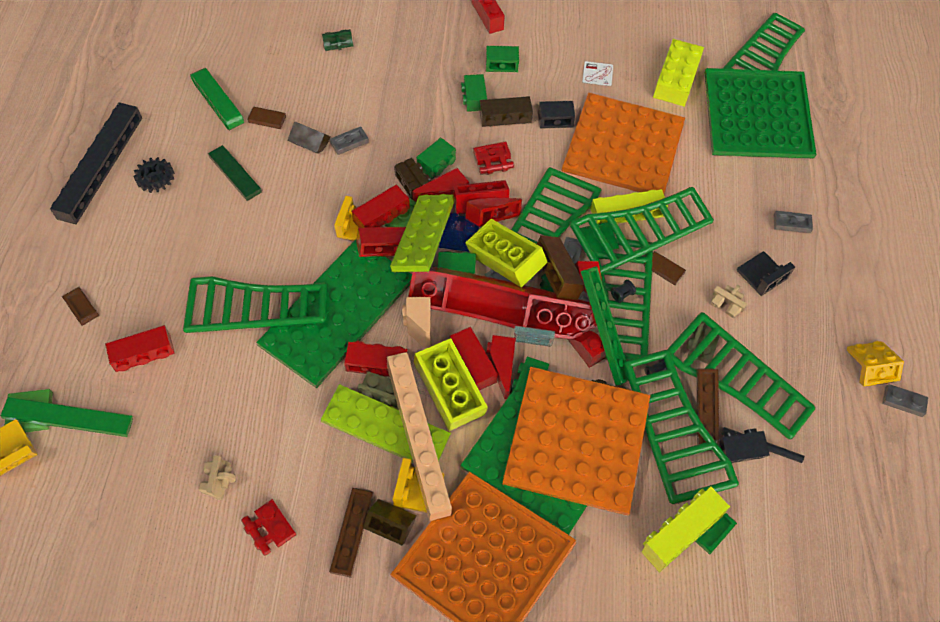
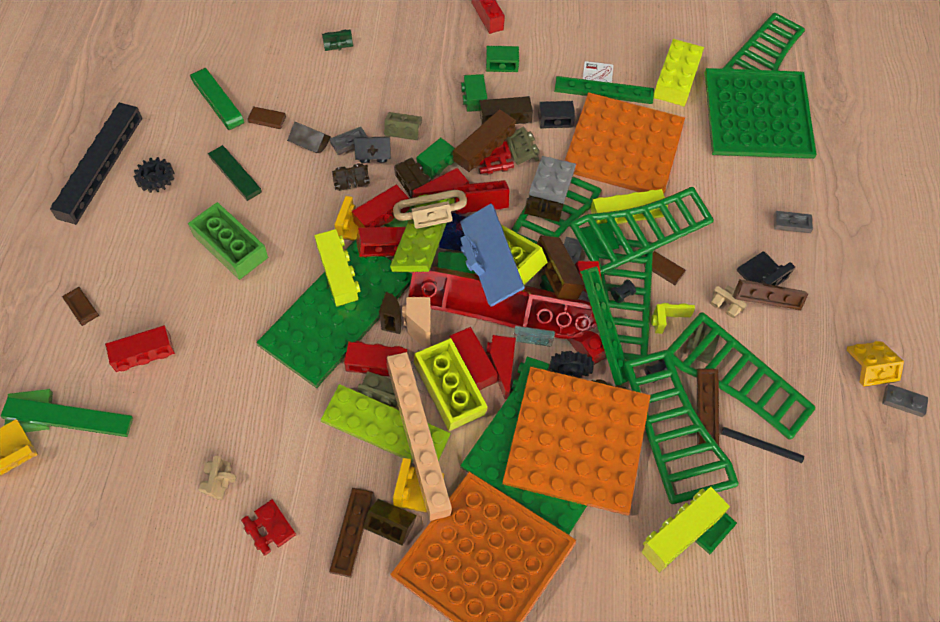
green bar [183,276,327,333] -> none
red slope [465,198,522,227] -> none
black brick [719,428,770,463] -> none
none -> bright green brick [188,202,269,280]
none -> neon yellow brick [314,229,360,306]
none -> dark brown hinge [332,163,370,191]
none -> black brick [354,136,391,163]
none -> dark brown brick [379,292,402,334]
none -> olive bracket [384,112,422,140]
none -> tan bar [393,190,467,229]
none -> reddish brown brick [453,109,516,172]
none -> medium blue bracket [460,204,525,307]
none -> olive bracket [507,126,540,165]
none -> dark brown hinge [524,195,565,222]
none -> light grey plate [529,156,576,204]
none -> black gear [550,351,594,378]
none -> green tile [554,76,654,104]
none -> neon yellow bracket [651,303,695,334]
none -> reddish brown tile [732,279,808,311]

